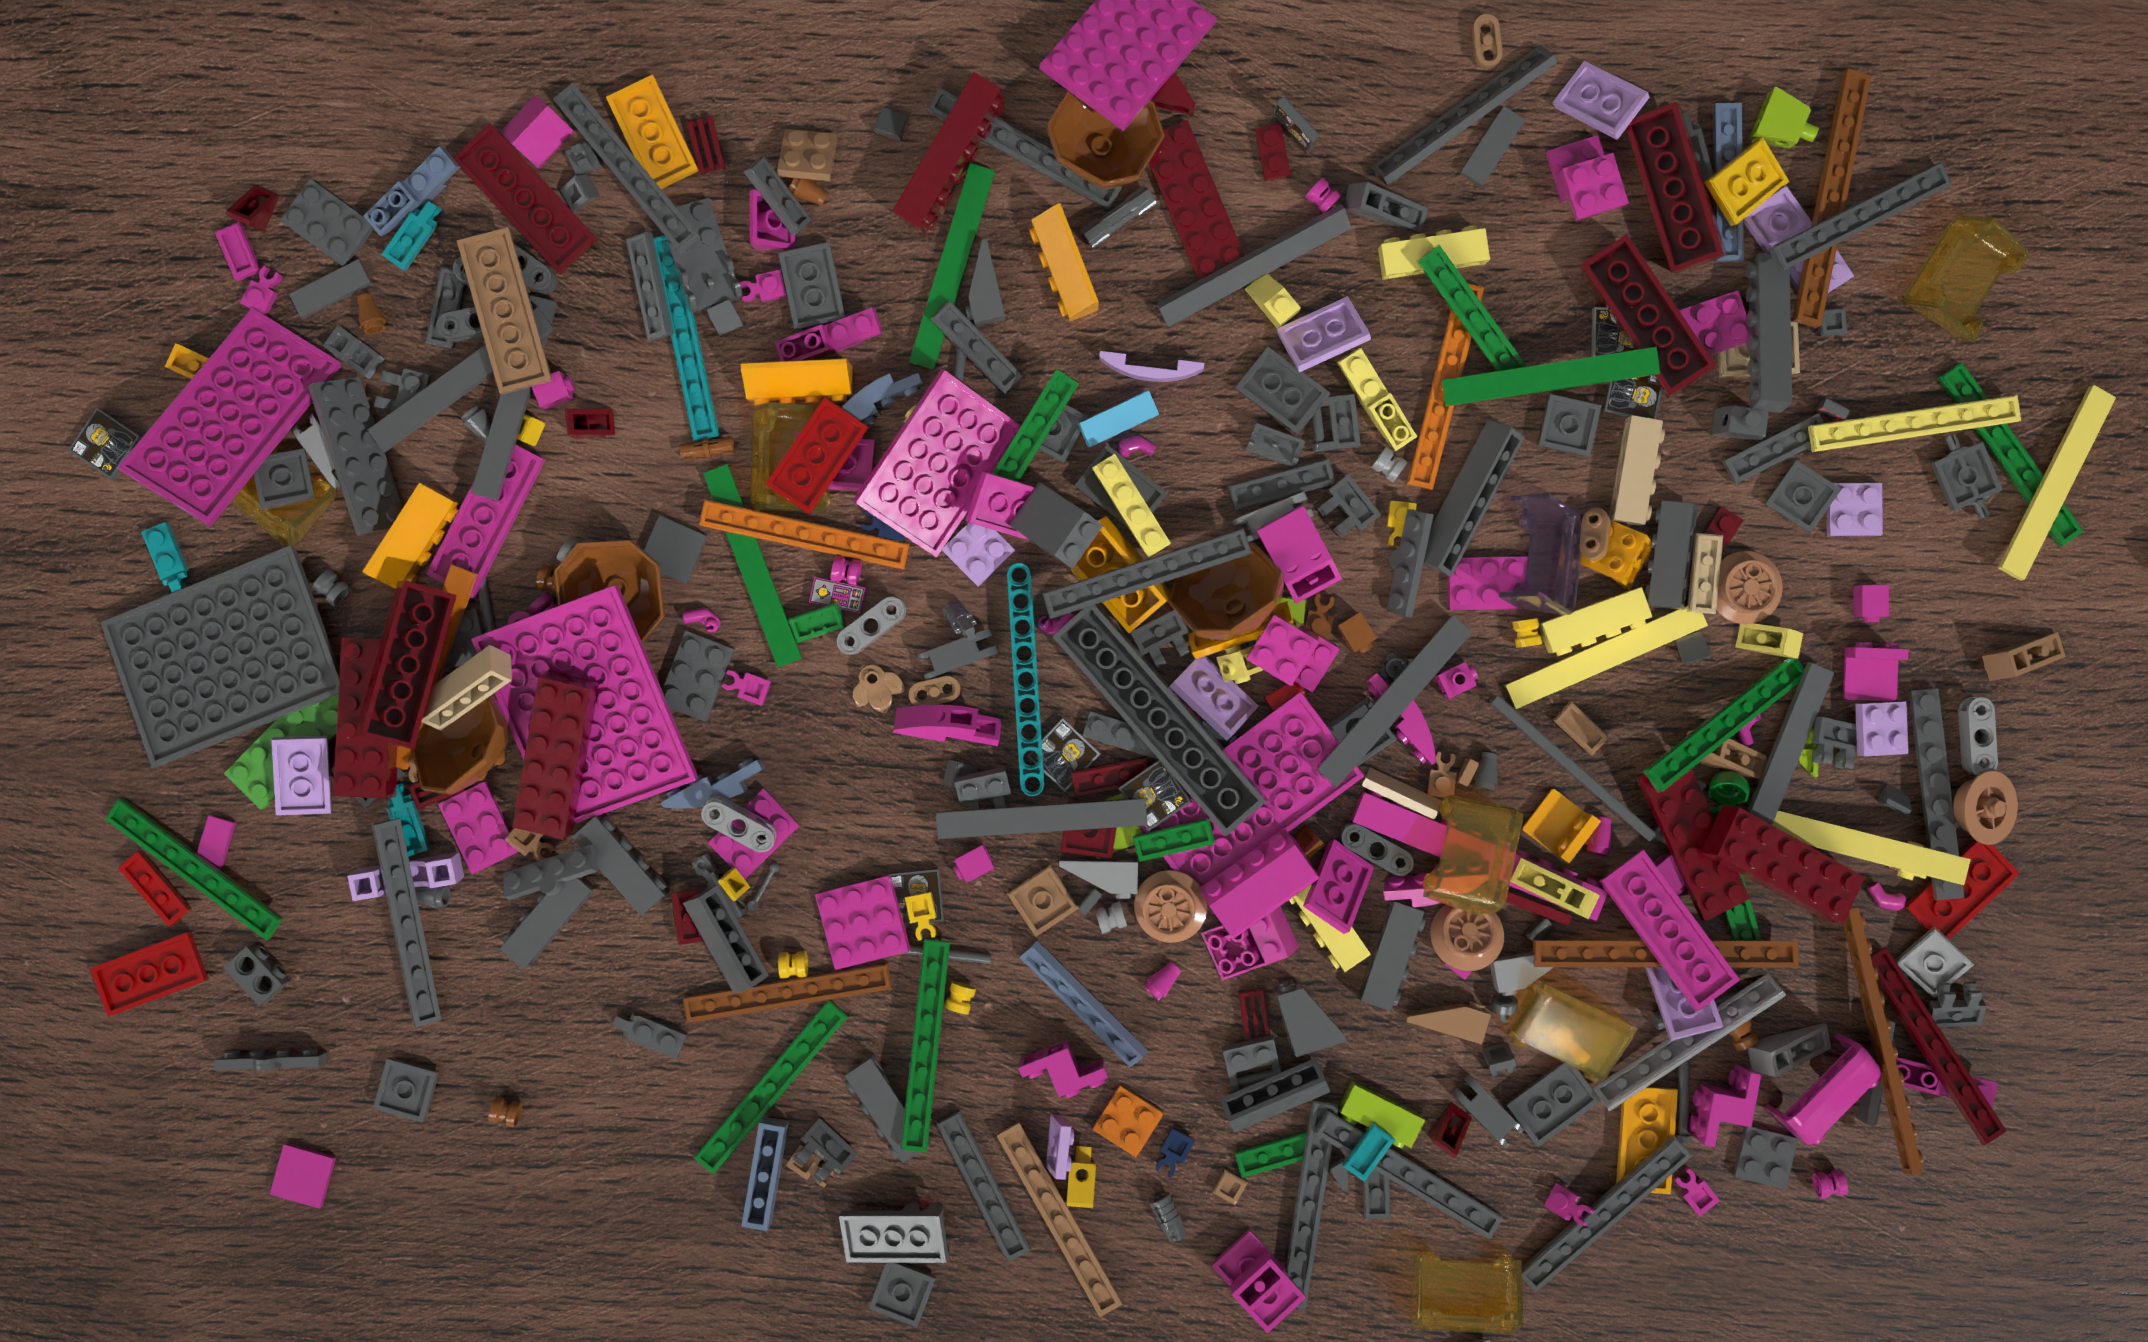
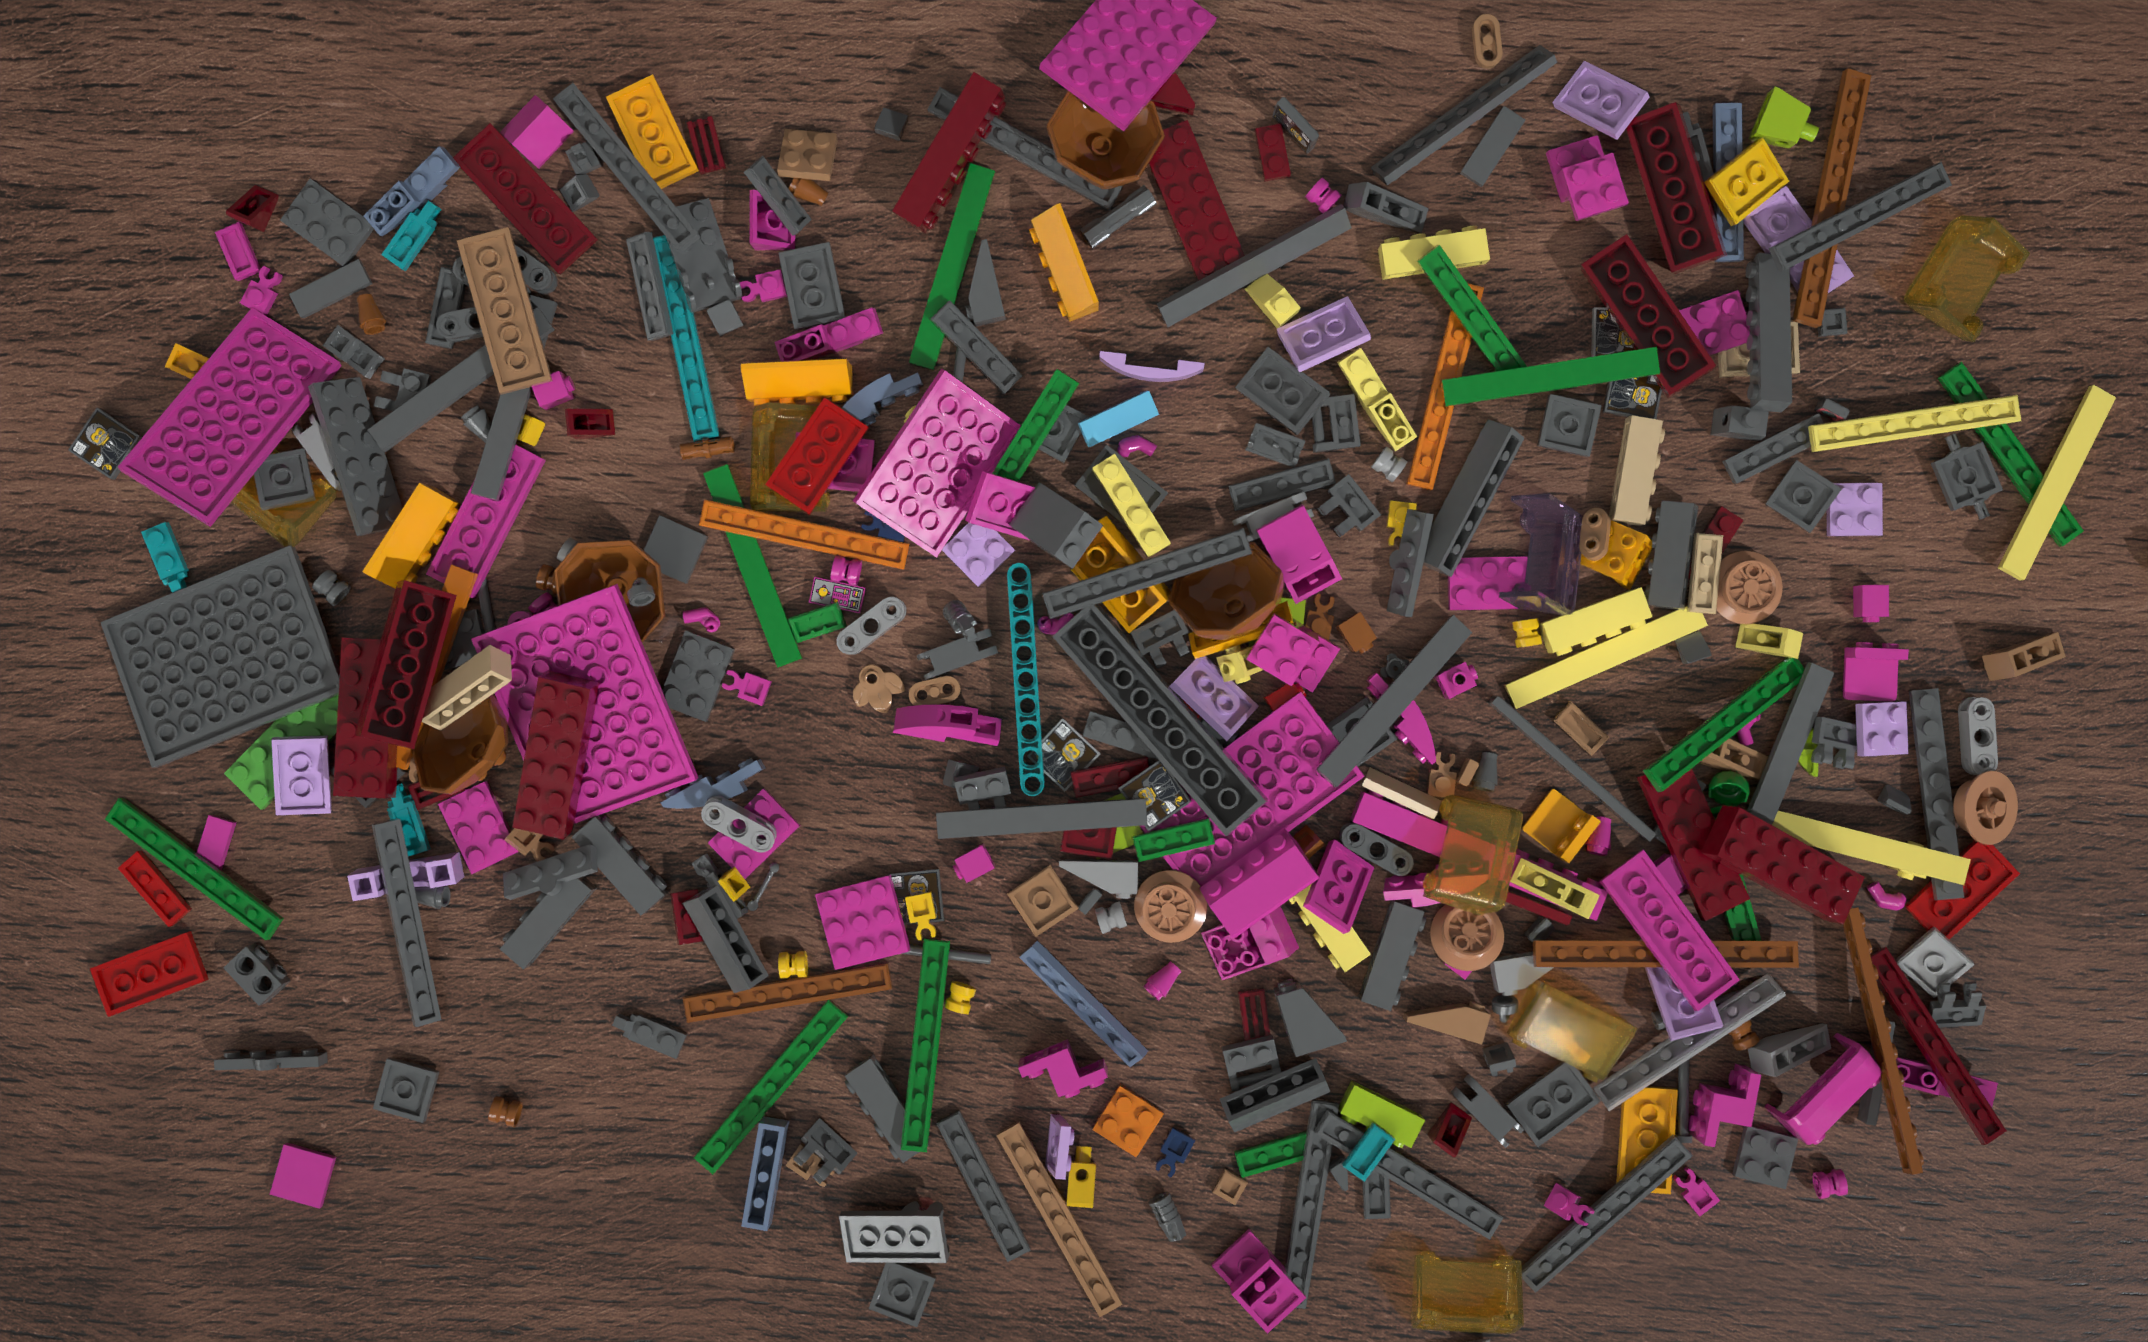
none -> dark grey tile [627,577,655,606]

